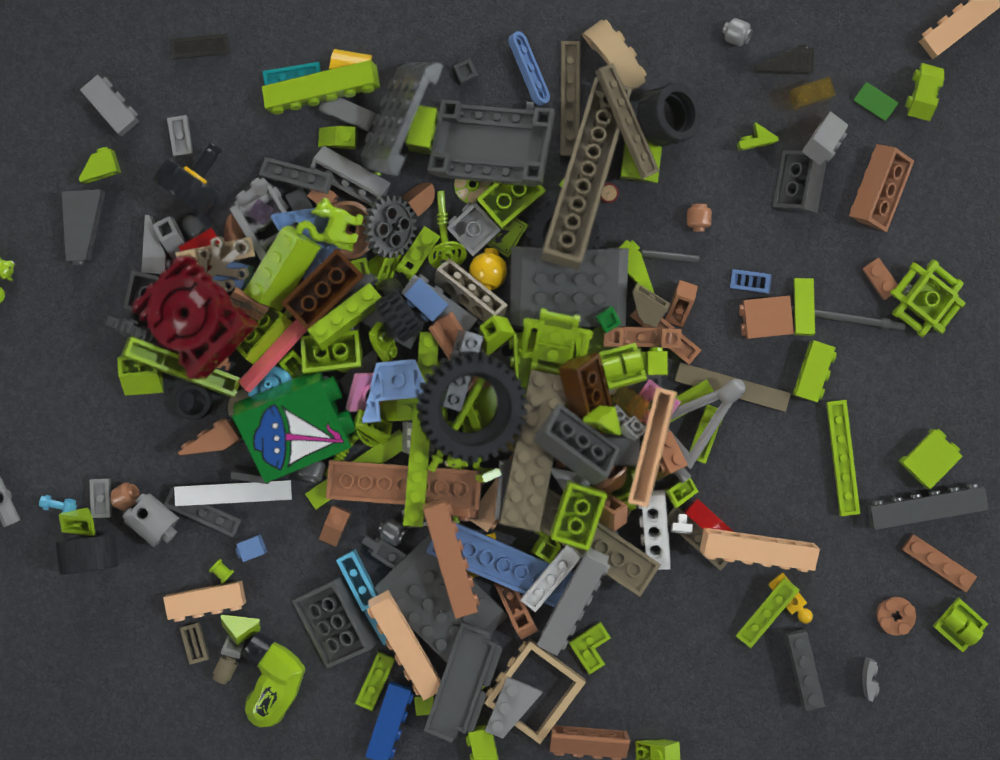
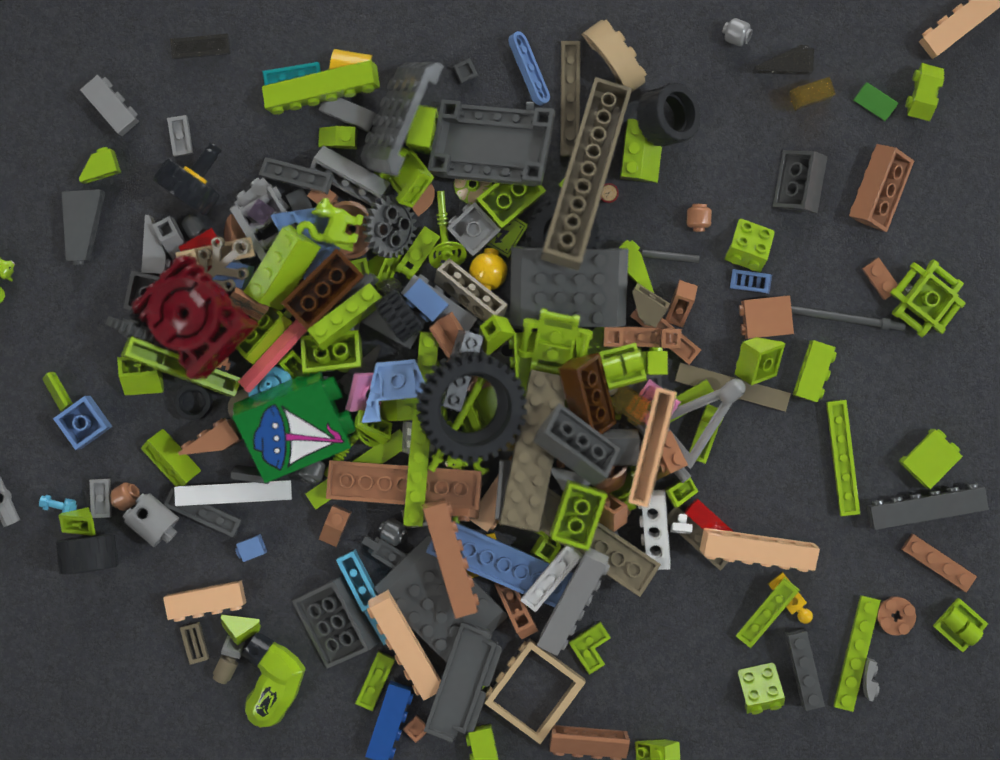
lime bush [209,559,235,584] -> none
lime slope [368,321,397,362] -> none
lime tile [414,695,434,716] -> none
tile [475,468,501,483] -> none
light grey wing [485,676,543,739] -> none
lime slope [583,406,621,435] -> none
dark tan tile [595,63,659,179] -> none
green tile [595,306,622,334] -> none
light grey slope [615,405,646,441] -> none
lime slope [737,122,779,151] -> none
lime tile [793,278,815,336] -> none
light grey brick [802,111,849,166] -> none
none -> lime slope [43,372,73,411]
none -> medium blue brick [53,396,113,450]
none -> lime panel [141,429,201,487]
none -> lime panel [379,146,434,208]
none -> nougat tile [403,715,427,743]
none -> lime bracket [724,219,774,273]
none -> lime slope [734,337,785,386]
none -> lime bracket [738,663,785,714]
none -> lime plate [833,595,881,712]

